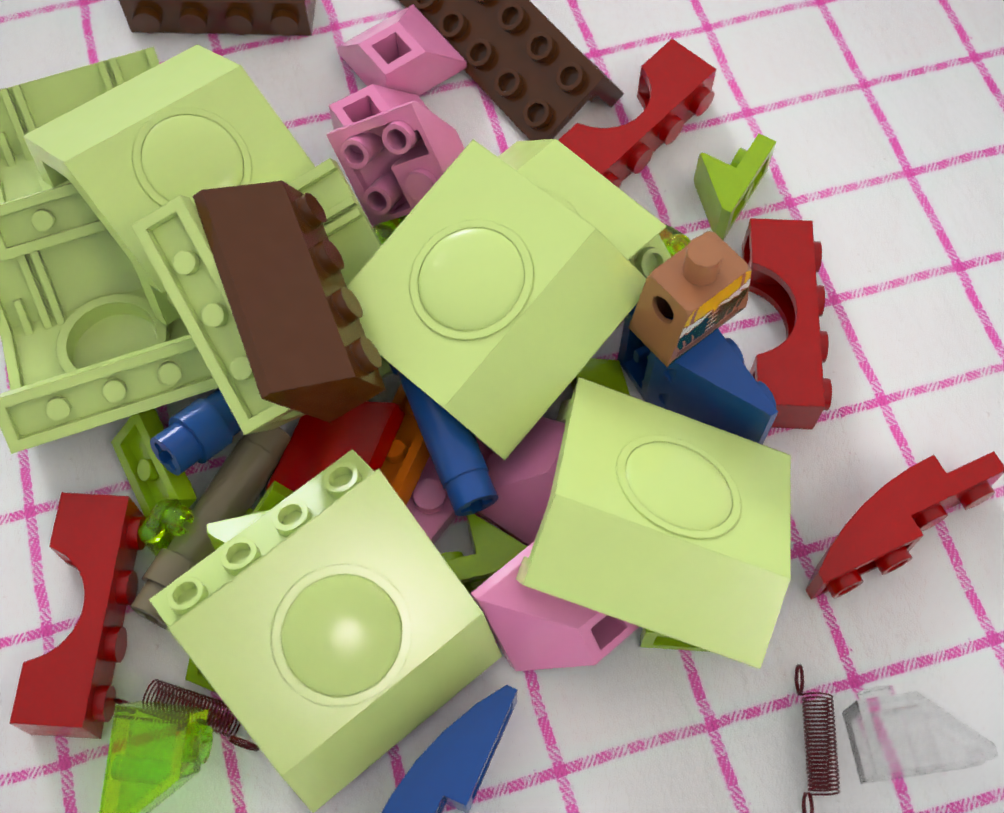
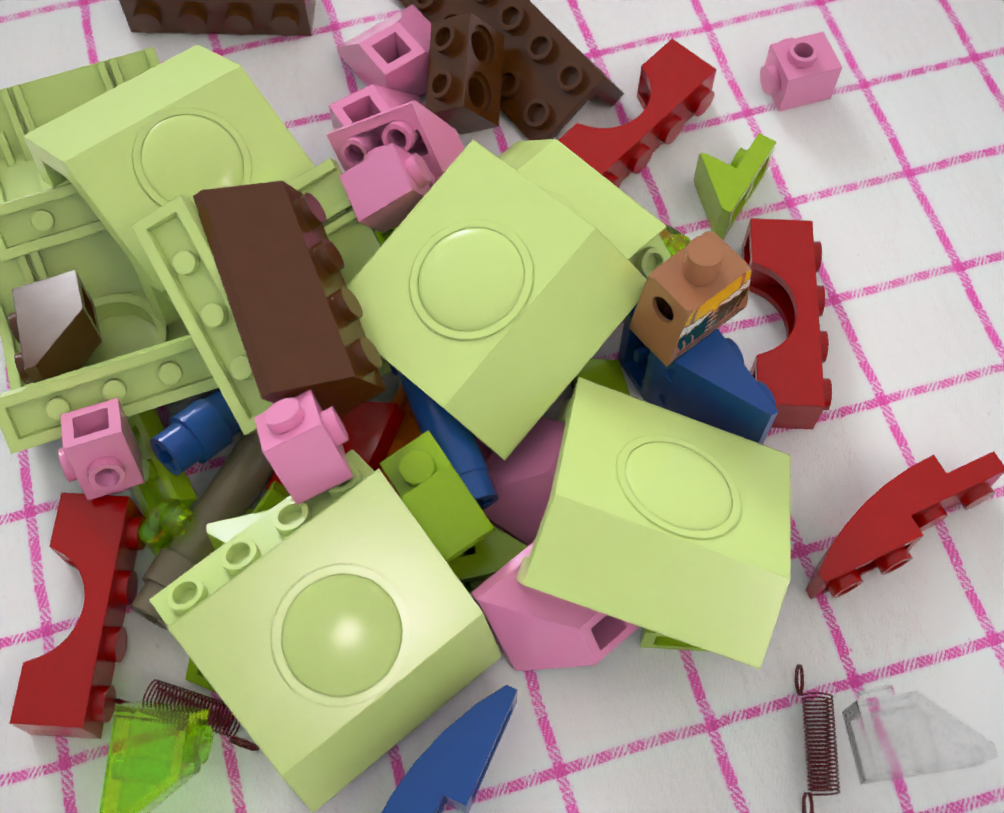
none -> slope [8,270,102,384]
none -> bright pink brick [58,398,145,501]
none -> bright pink brick [254,390,353,505]
none -> bright pink brick [339,143,433,233]
none -> lime slope [379,430,495,563]
none -> reddish brown brick [425,12,505,135]
none -> bright pink brick [760,32,842,112]

